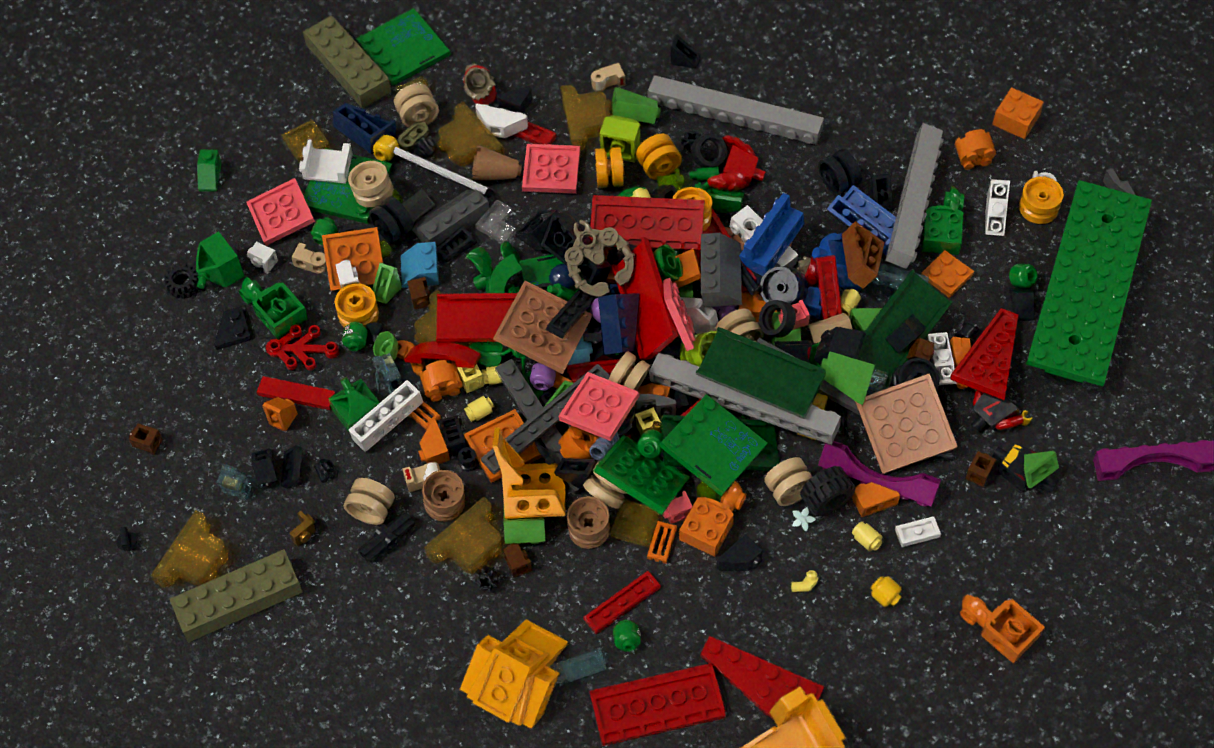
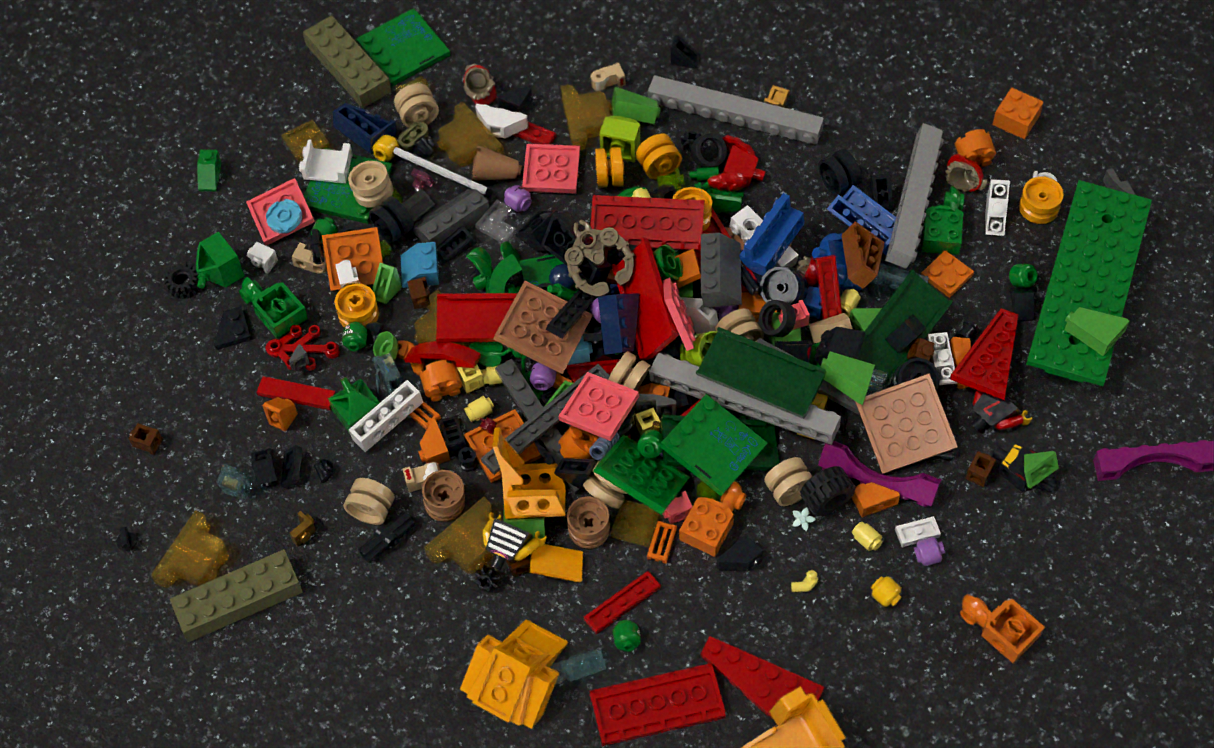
none -> medium azure tile [266,199,302,234]
none -> dark grey slope [289,344,310,372]
none -> black pin [308,229,325,264]
none -> clear pink tile [411,169,434,191]
none -> dark red plate [479,417,497,434]
none -> torso [482,513,547,570]
none -> medium lavender head [504,185,531,212]
none -> light orange piece [530,544,583,583]
none -> pearl gold bracket [764,85,790,108]
none -> medium lavender head [914,537,945,566]
none -> dark tan hair [945,154,989,192]
none -> bright green slope [1064,307,1130,356]

